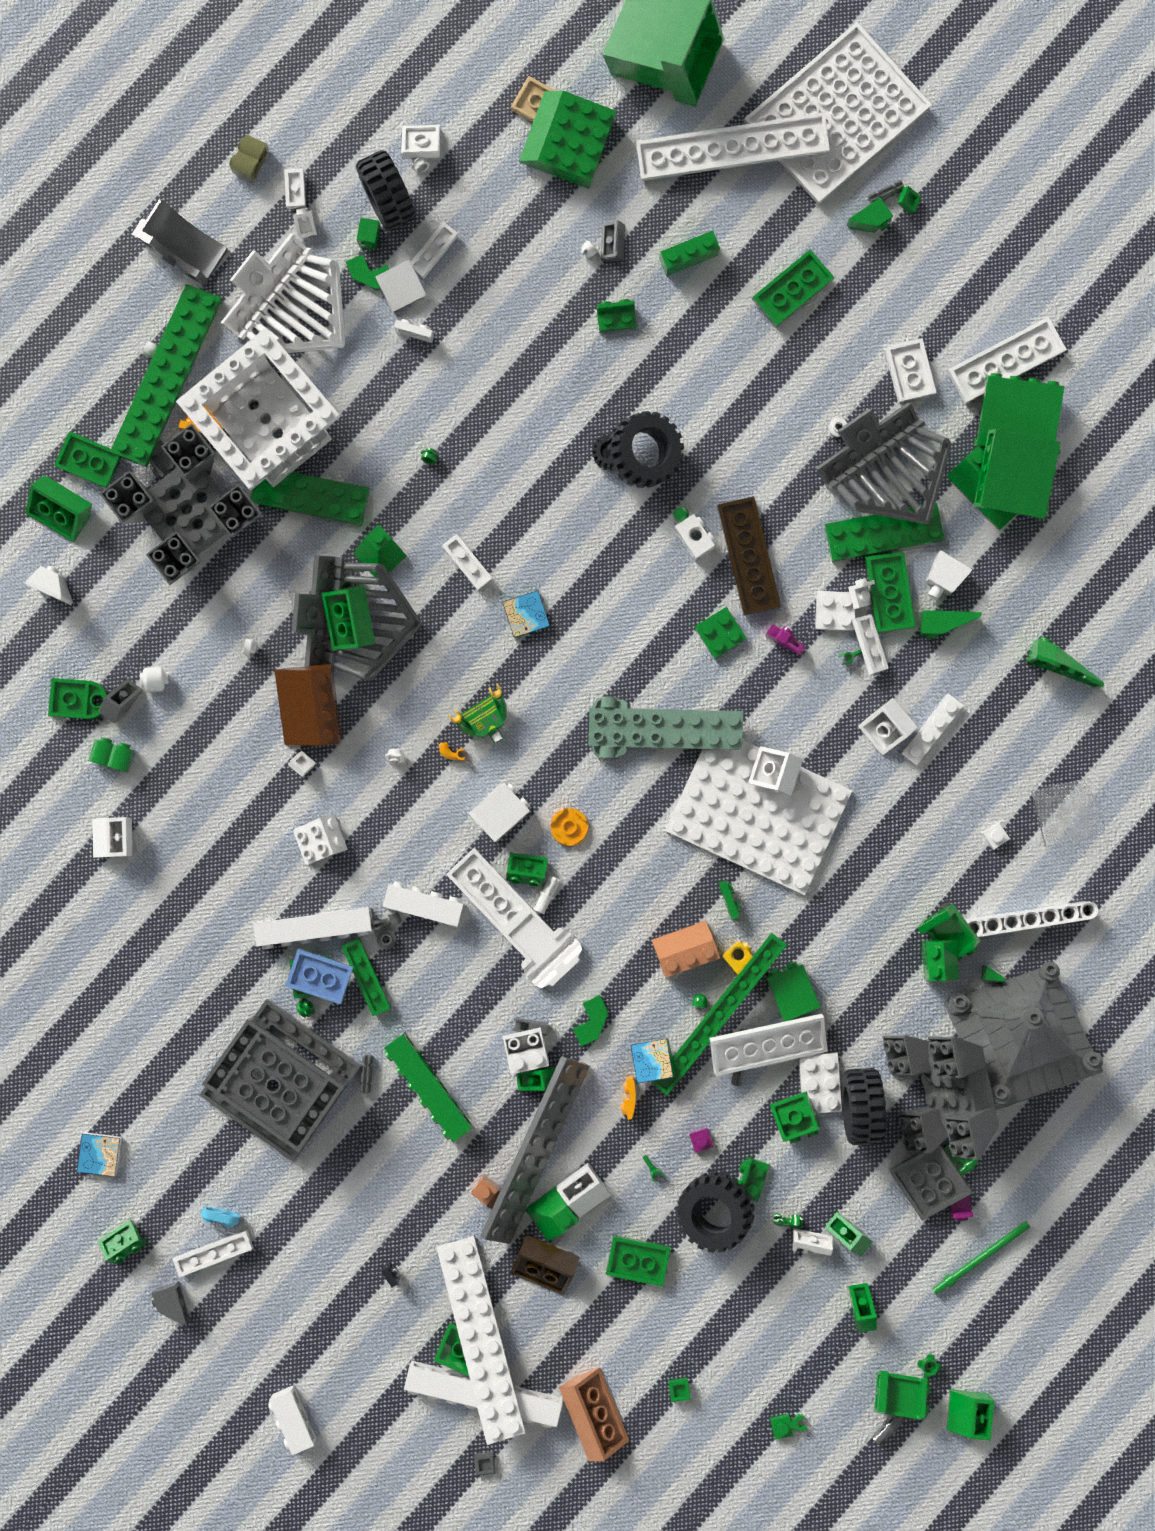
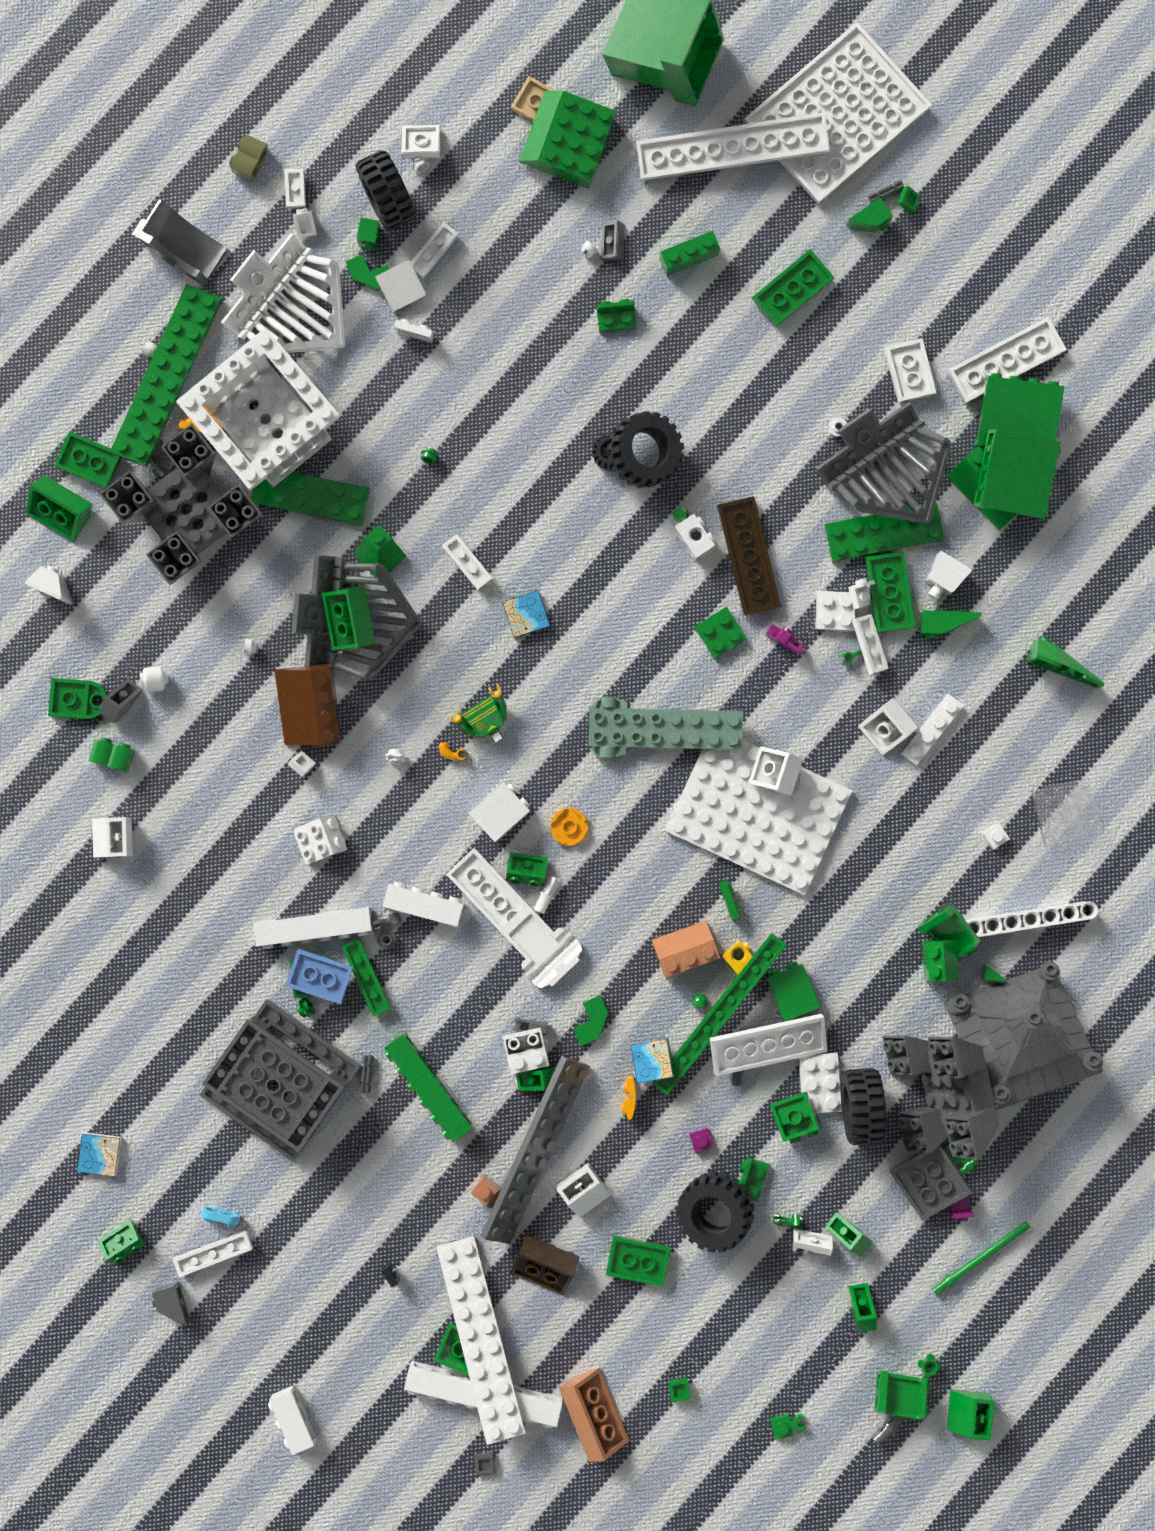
green slope [525,1186,579,1241] -> none
green hand [642,1155,663,1182] -> none

